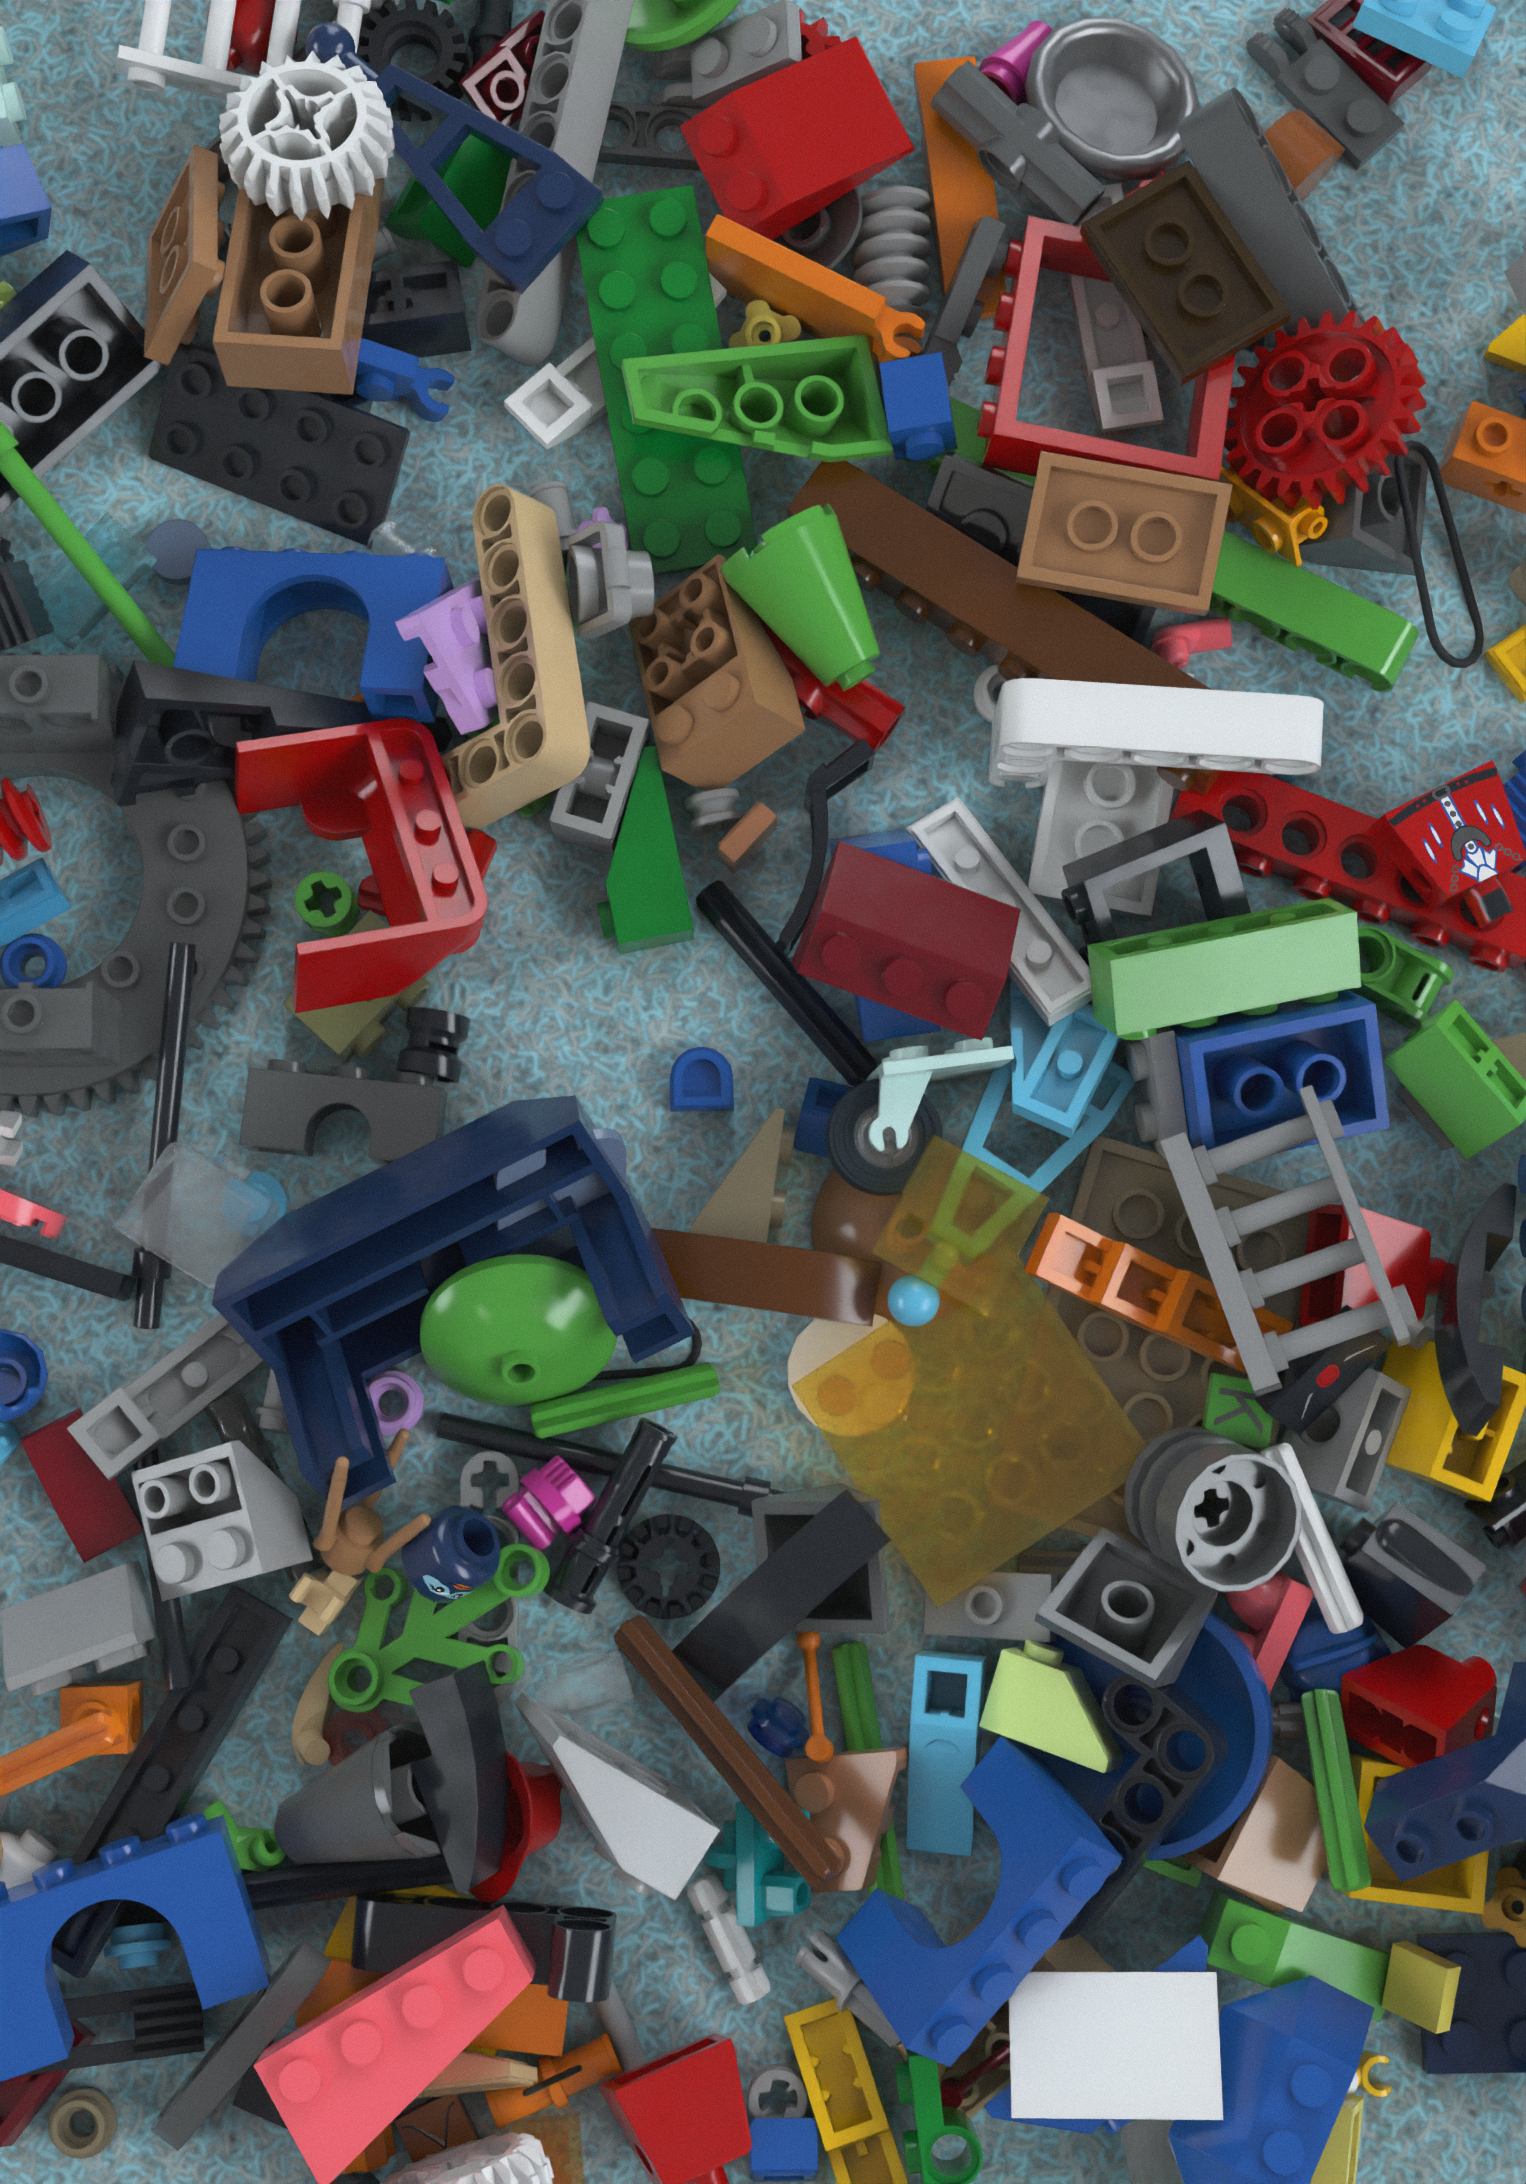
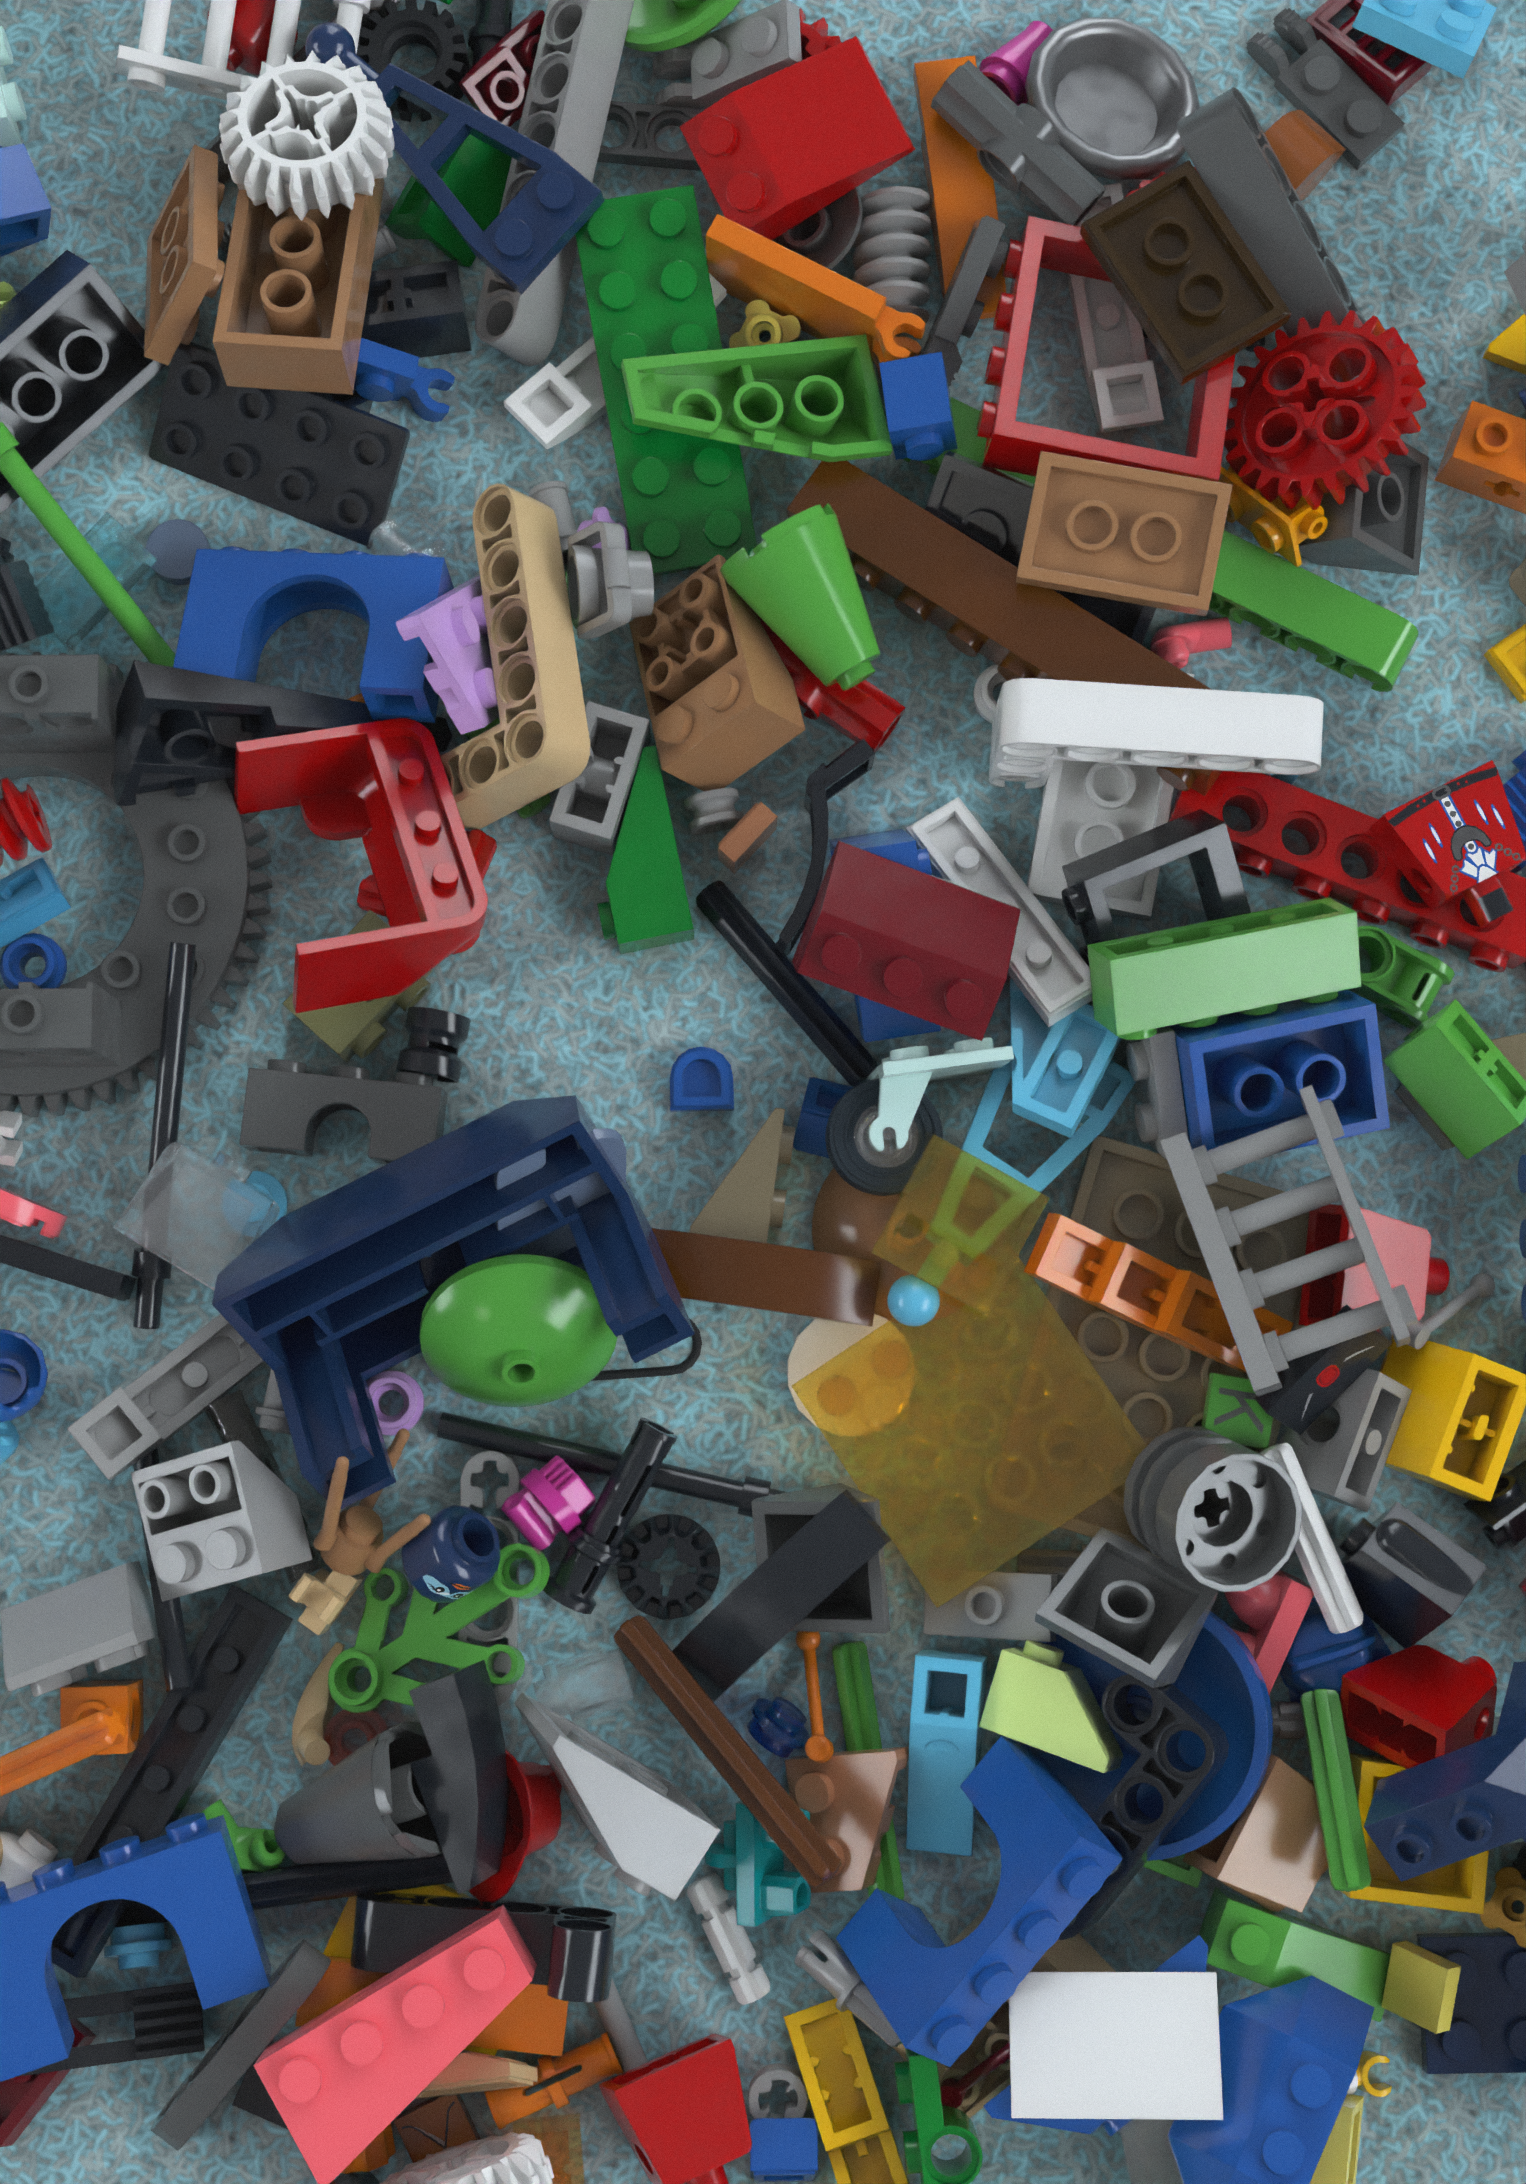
dark red slope [21,1408,143,1563] -> none
dark tan plate [48,2087,117,2159] -> none
bright green bush [294,871,360,938] -> none
bright green axle [529,1362,720,1439] -> none
black piece [1394,440,1484,668] -> none
black slope [1434,1183,1517,1437] -> none

